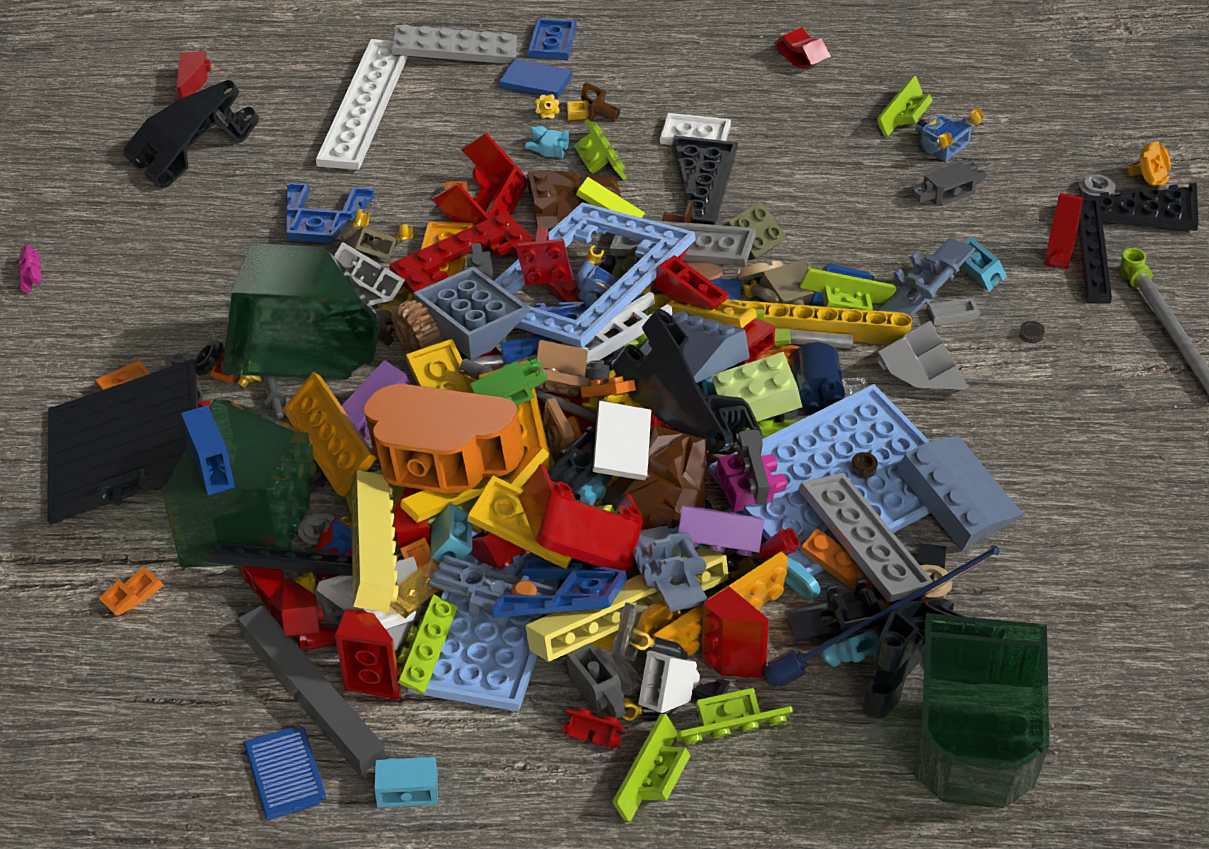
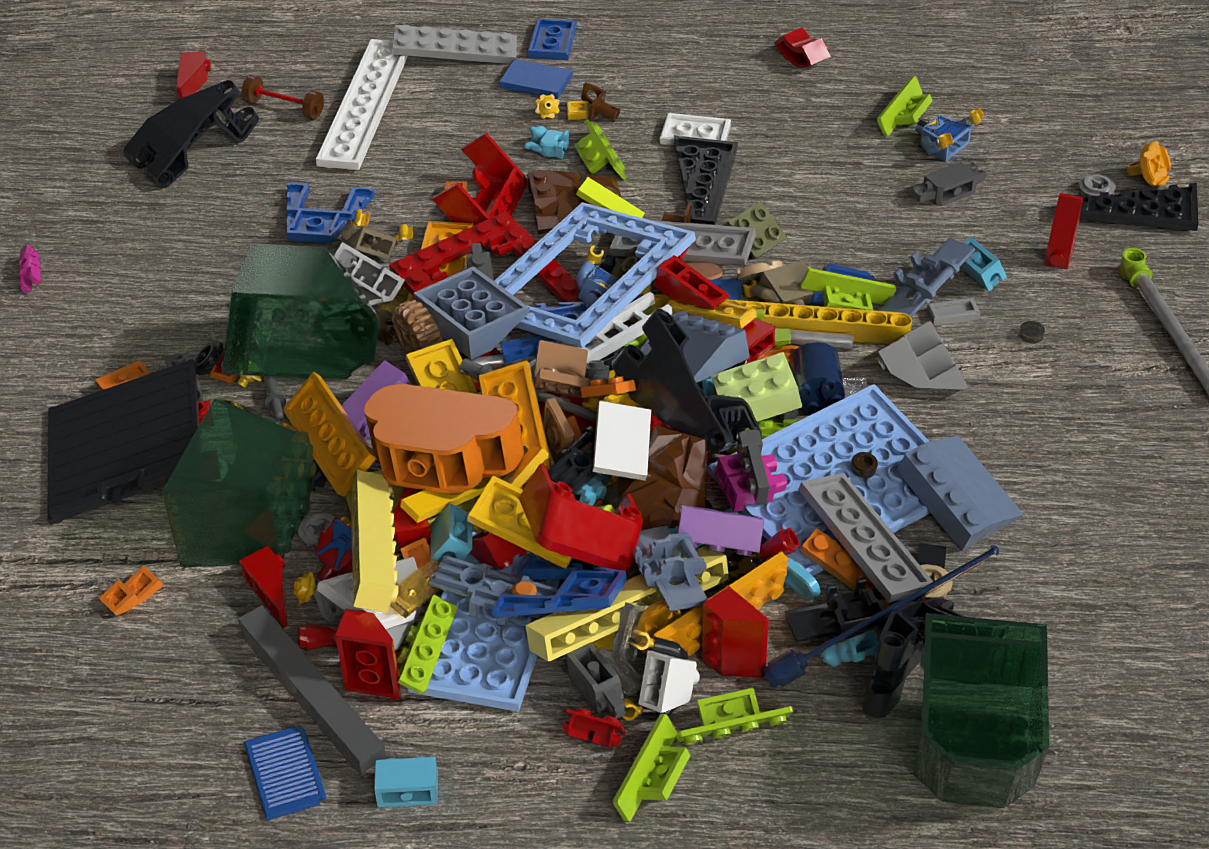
blue brick [181,405,235,496] -> none
black tile [207,542,353,576] -> none
red slope [281,578,324,636] -> none
bright green hinge [470,358,547,406] -> none
red bracket [516,227,573,286] -> none
black tile [692,679,730,700] -> none
black tile [1078,198,1112,303] -> none
none -> reddish brown axle [241,75,324,119]

